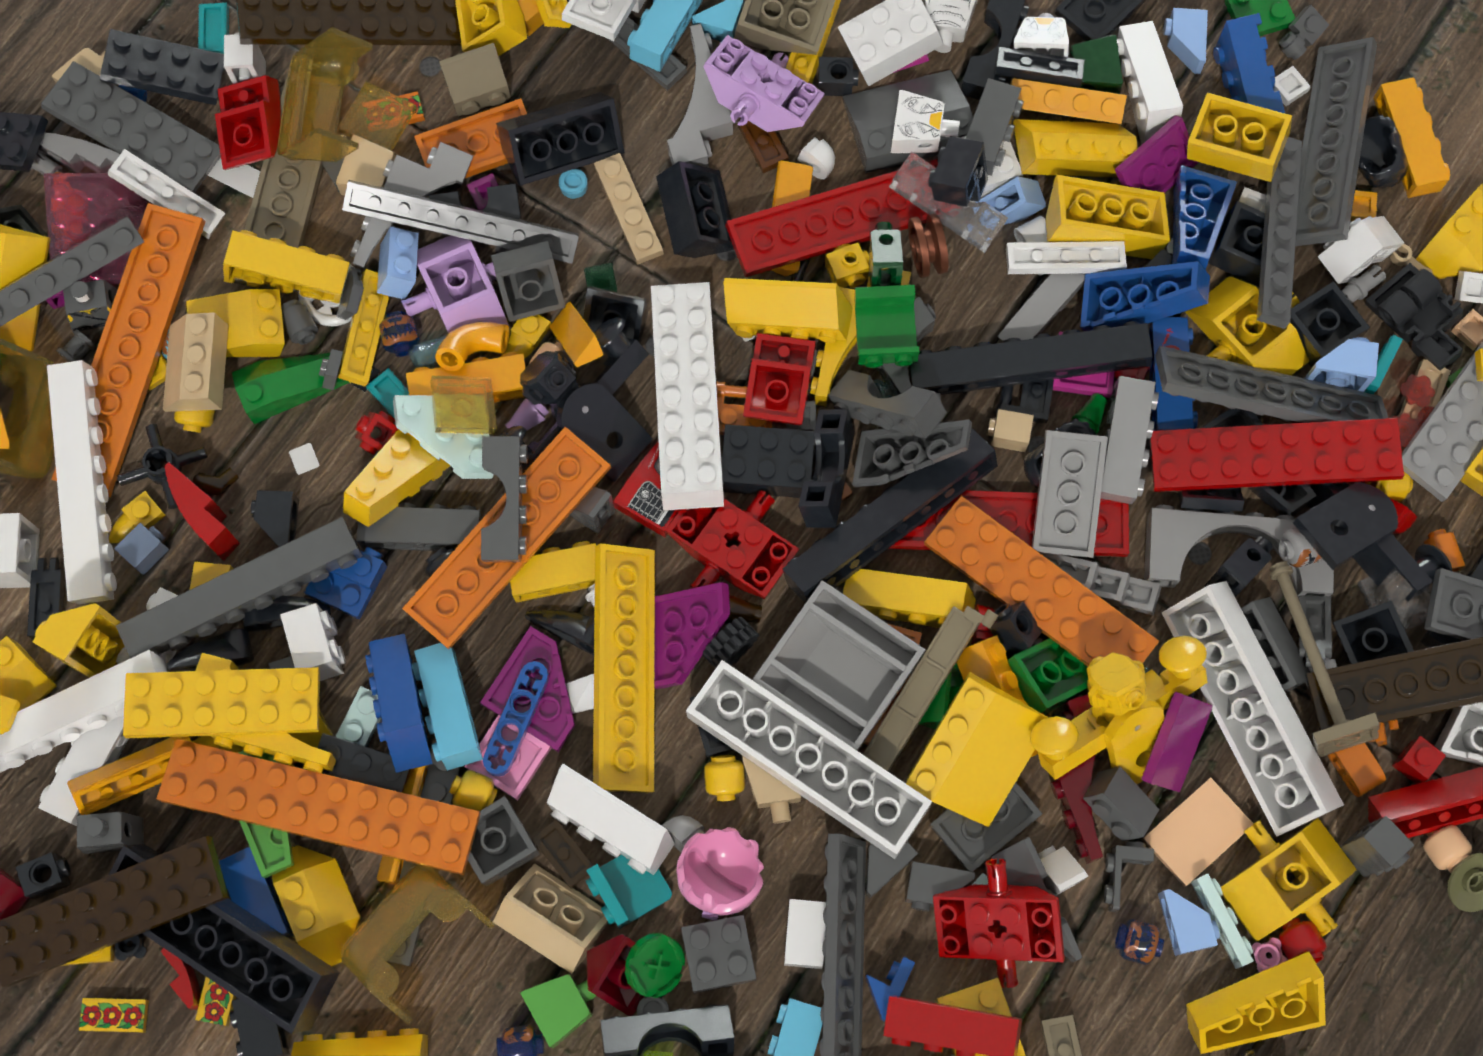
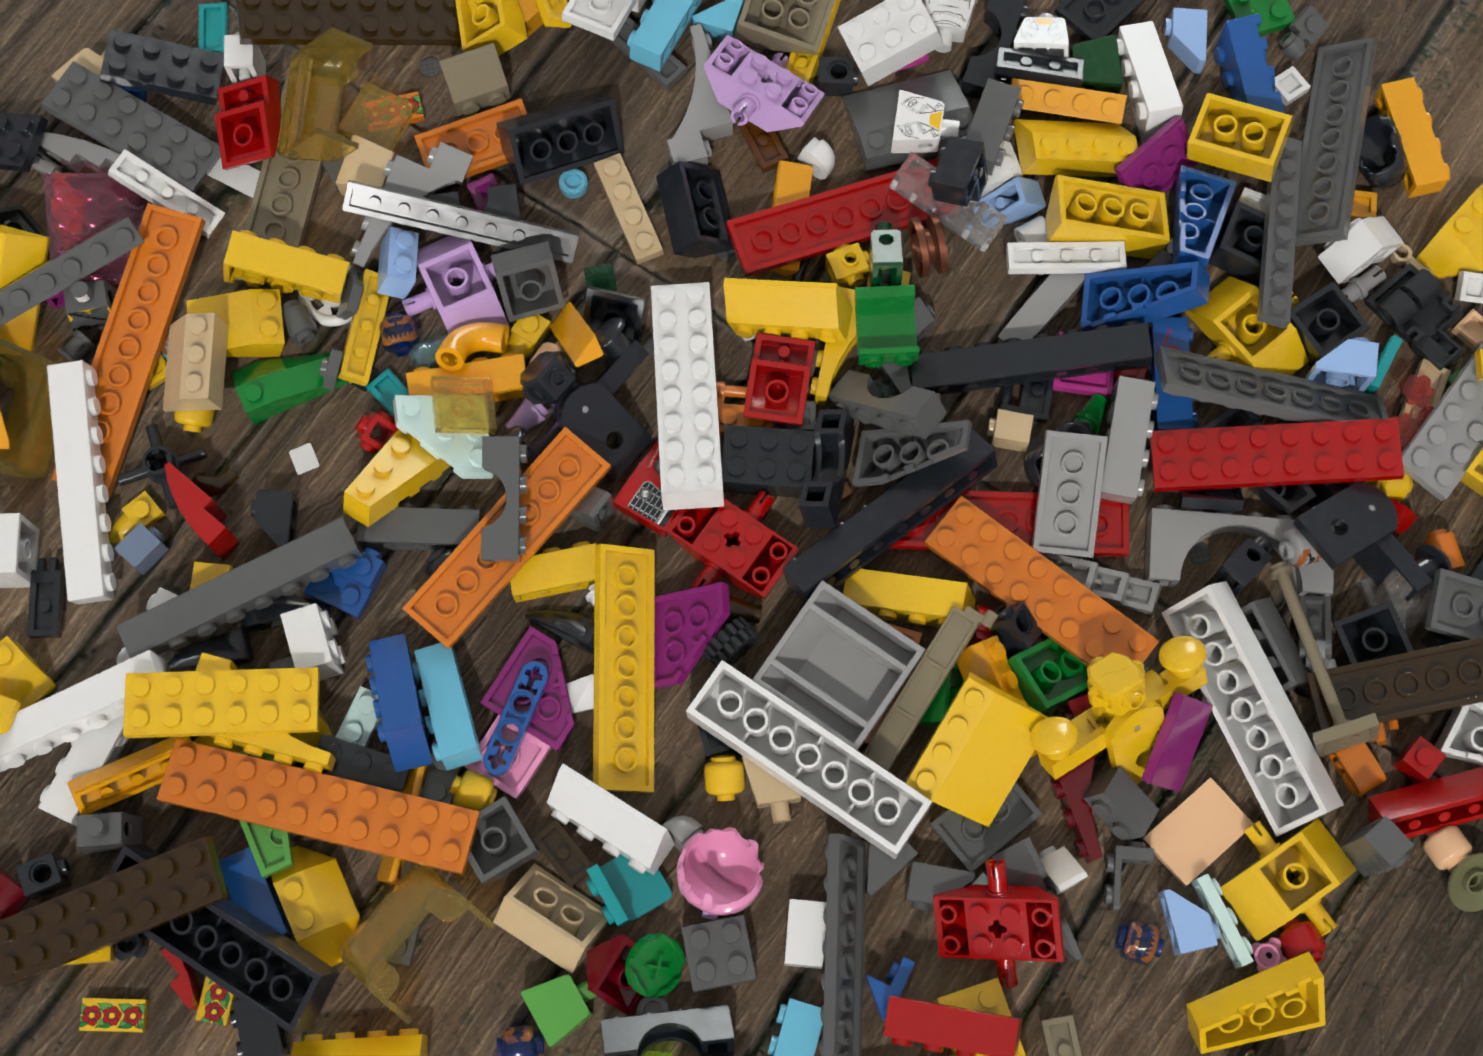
yellow slope [32,603,125,678] -> none

